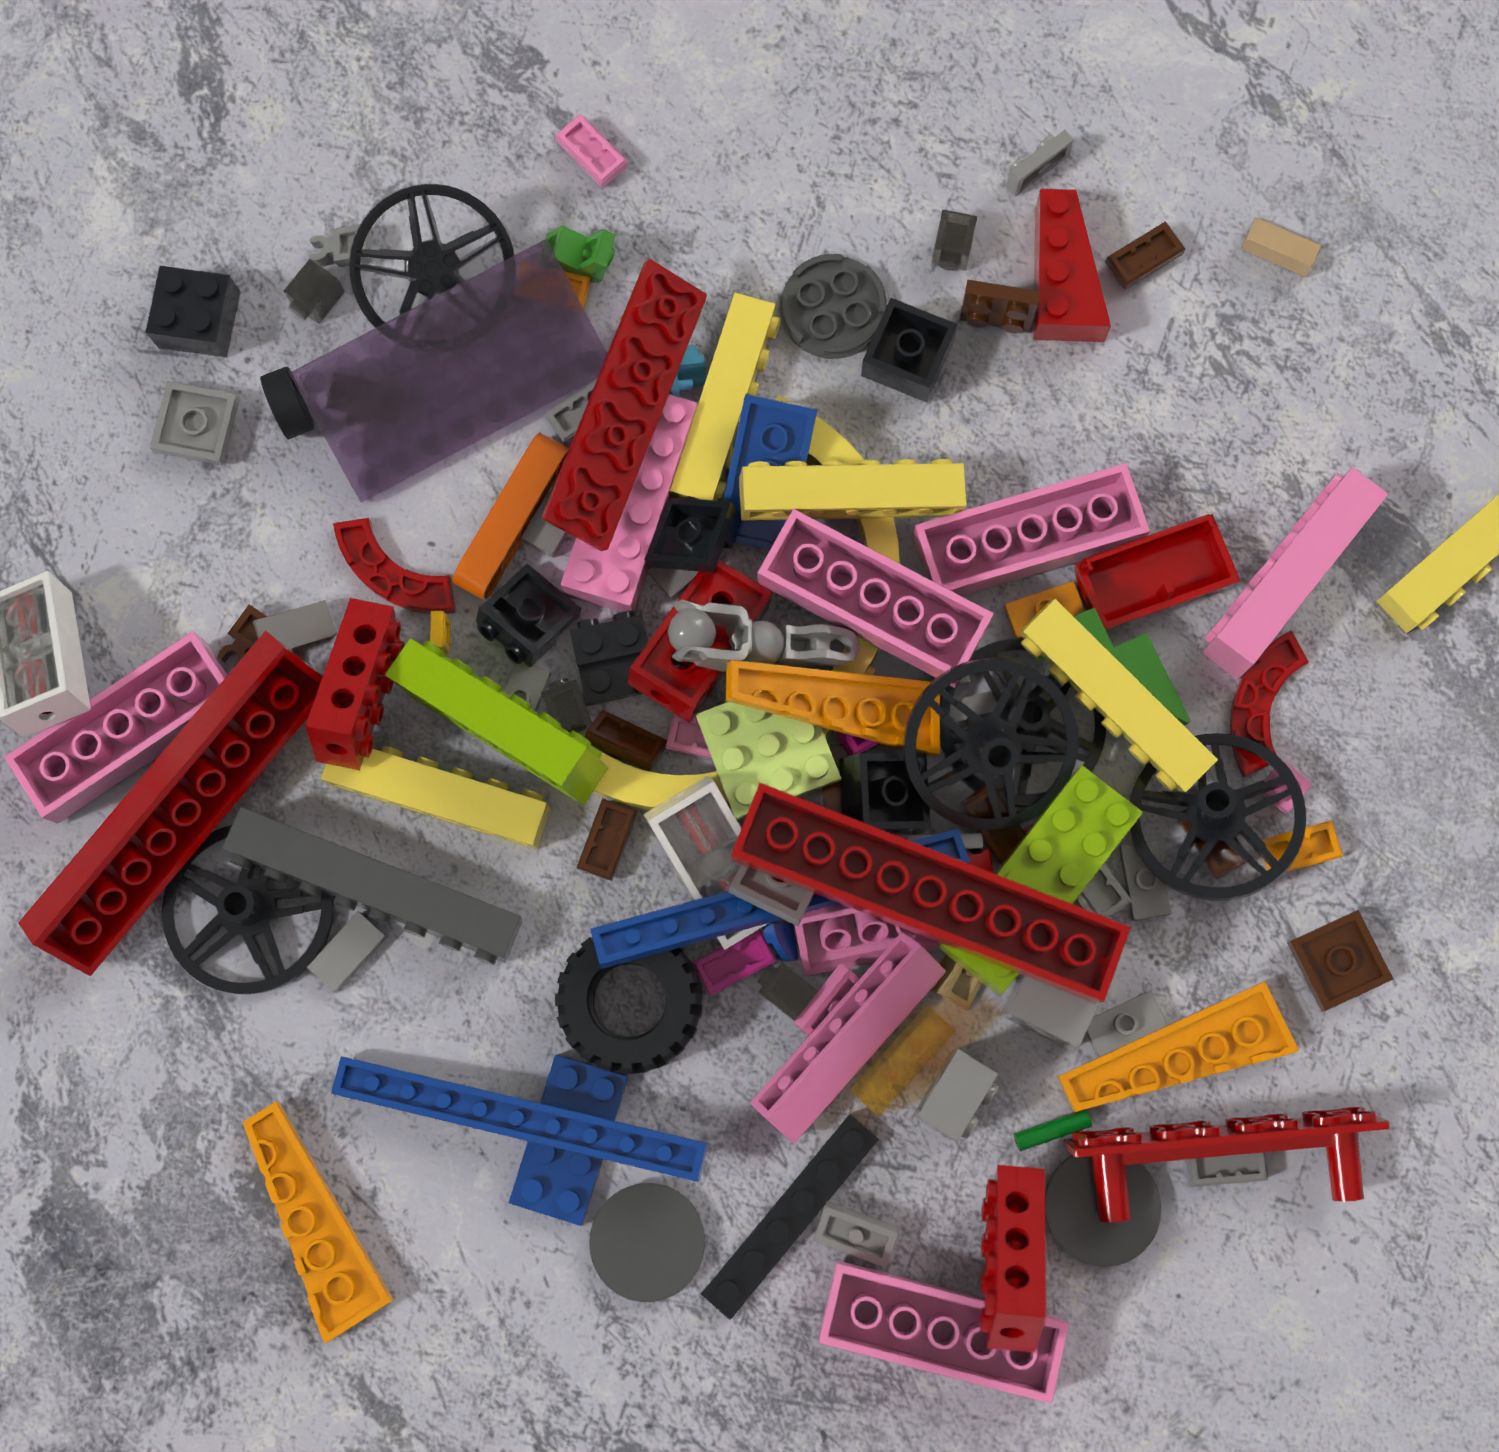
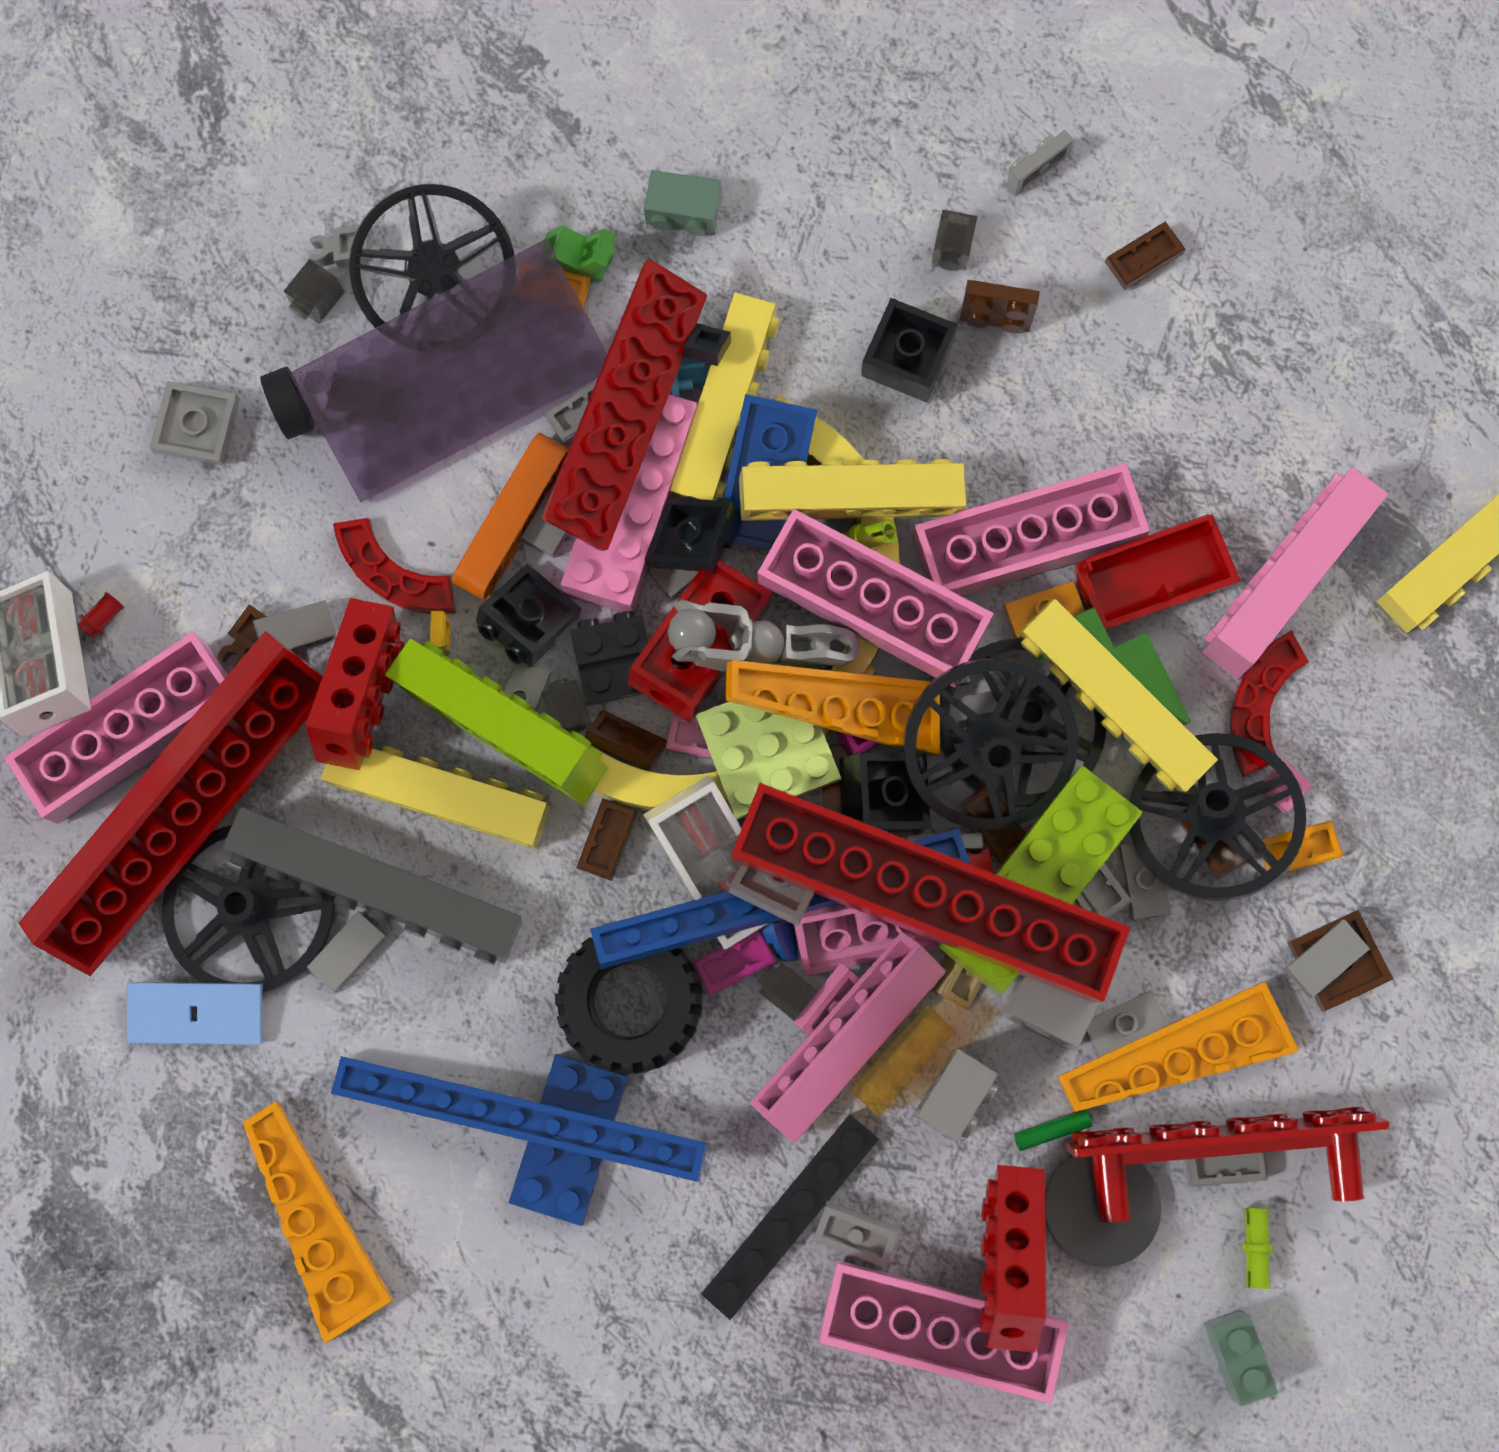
black brick [145,266,241,358] -> none
bright pink plate [555,113,628,189] -> none
dark grey tile [589,1183,705,1302] -> none
dark grey tile [780,254,887,359] -> none
red wedge [1033,189,1111,342] -> none
tan slope [1241,217,1321,277] -> none
none -> red pin [77,592,125,639]
none -> light blue piece [127,982,263,1045]
none -> sand green brick [644,170,722,236]
none -> black plate [684,323,731,366]
none -> lime pin [840,520,897,549]
none -> sand green brick [1204,1310,1278,1406]
none -> lime pin [1241,1208,1273,1289]
none -> light grey tile [1284,919,1370,998]

